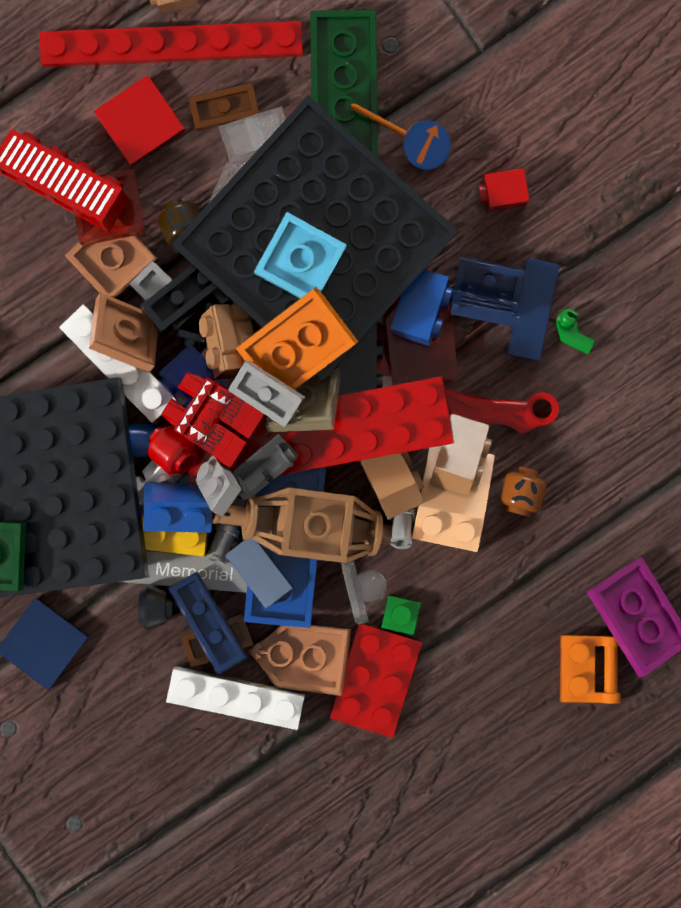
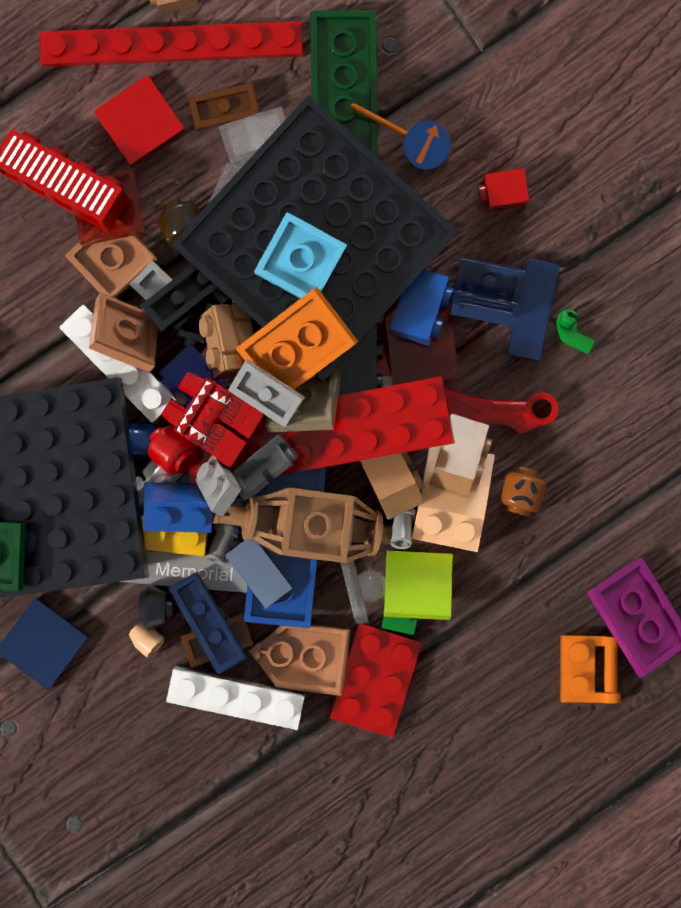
none -> light nougat hose [129,623,165,658]
none -> lime tile [384,551,453,620]

